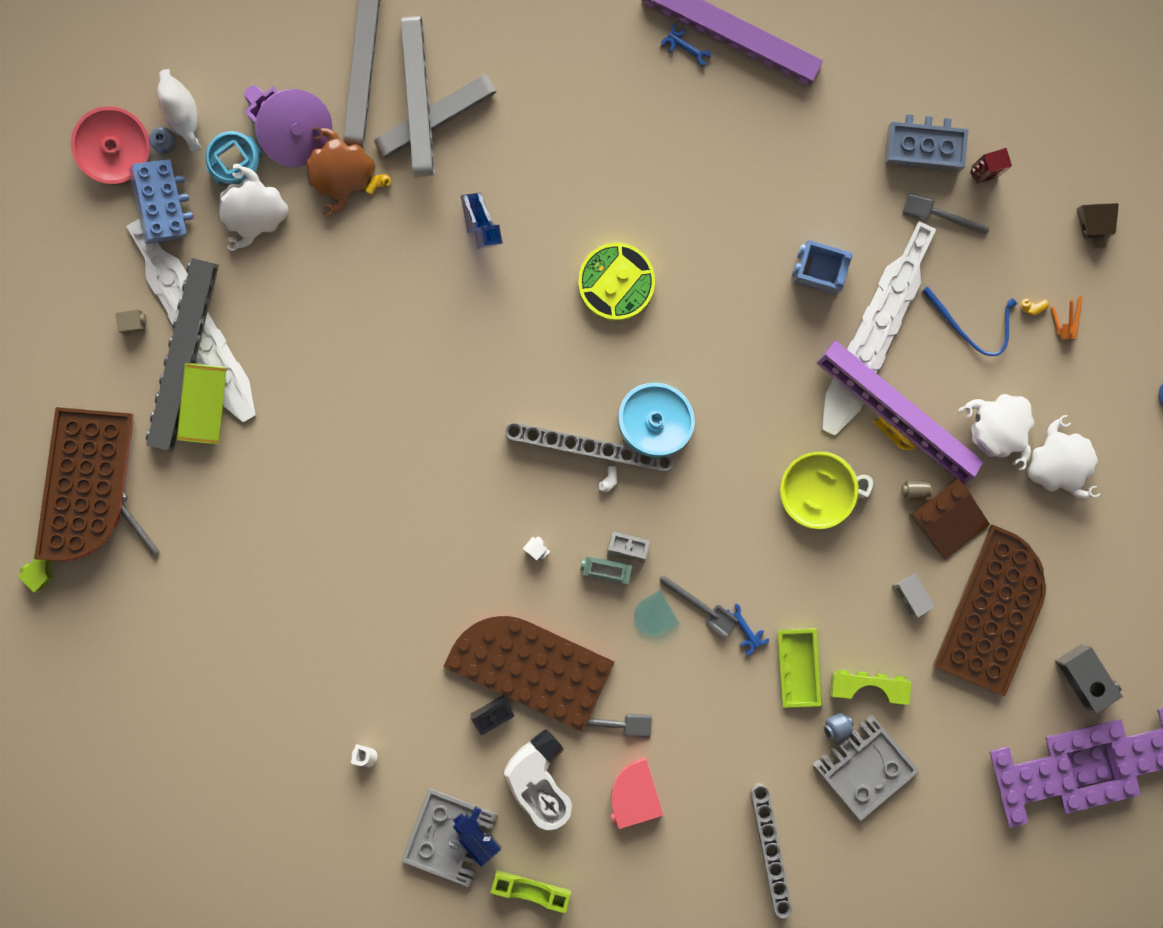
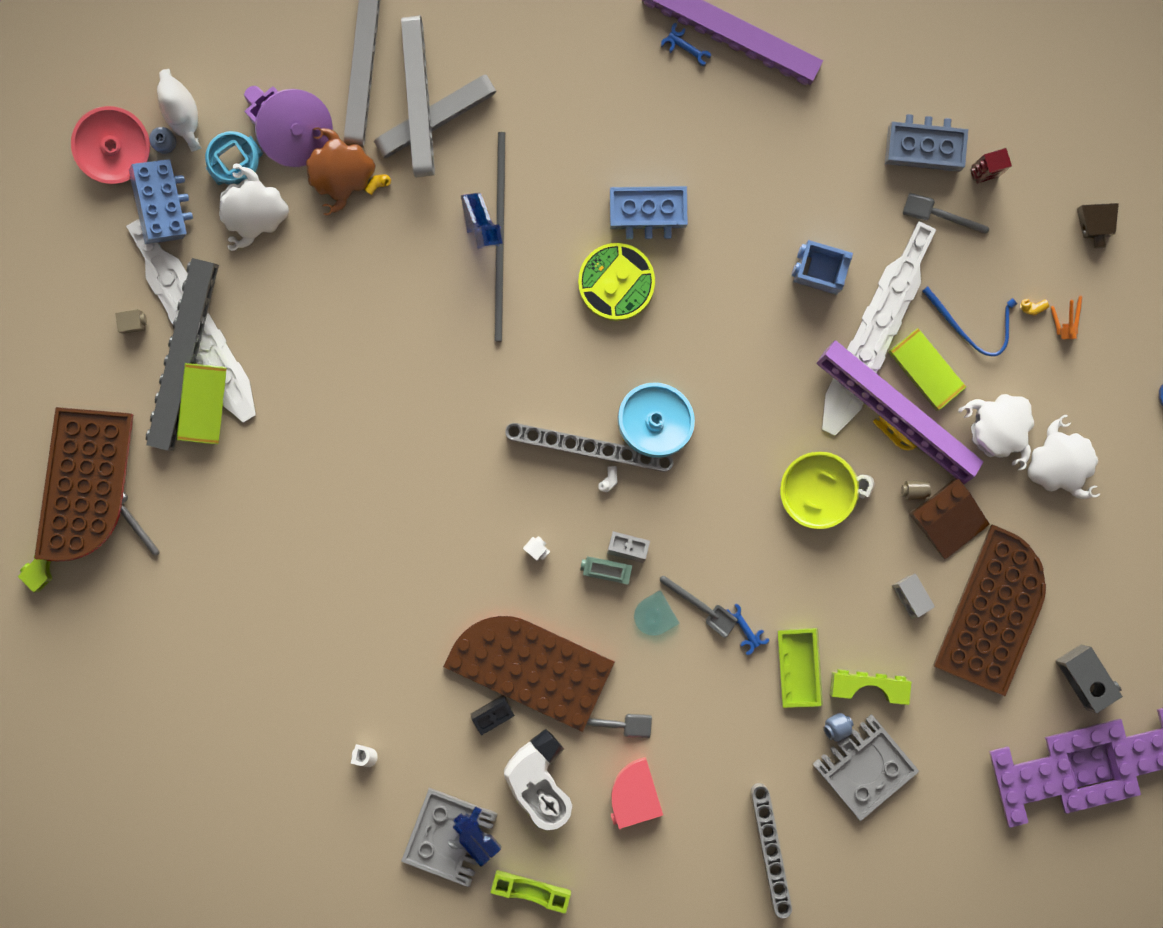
none -> dark grey piece [495,132,506,341]
none -> medium blue piece [610,186,688,239]
none -> lime slope [888,328,966,411]

